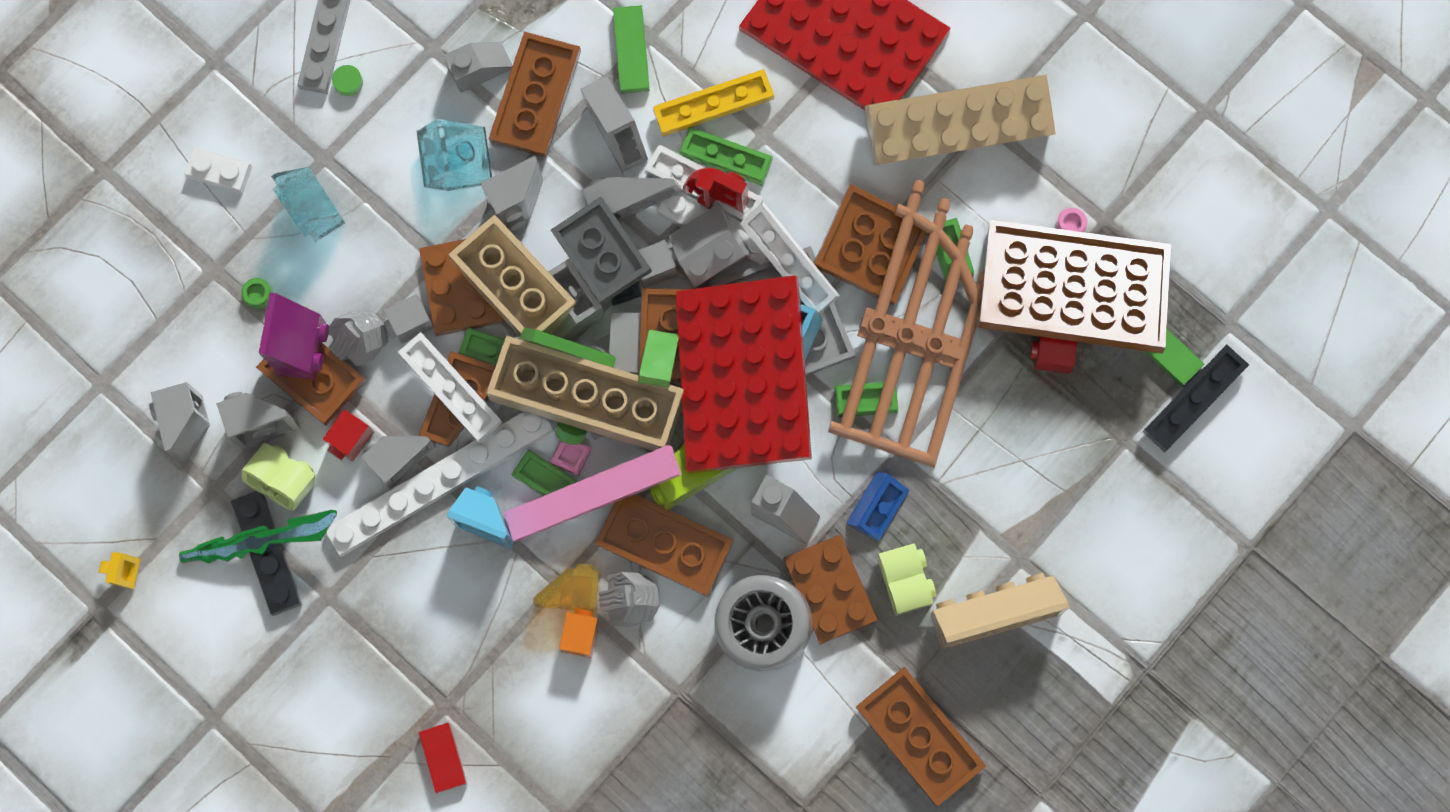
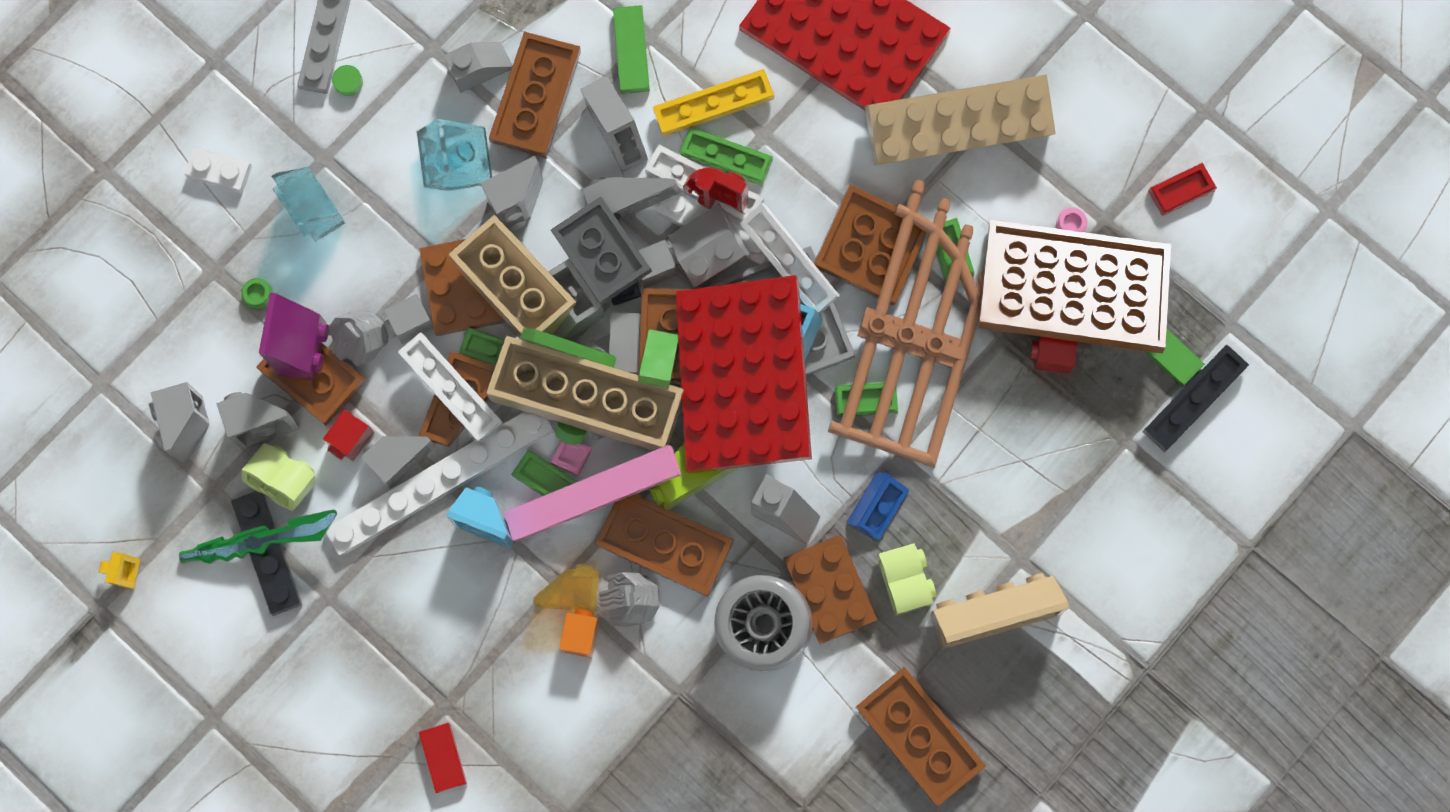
none -> red tile [1148,162,1217,216]

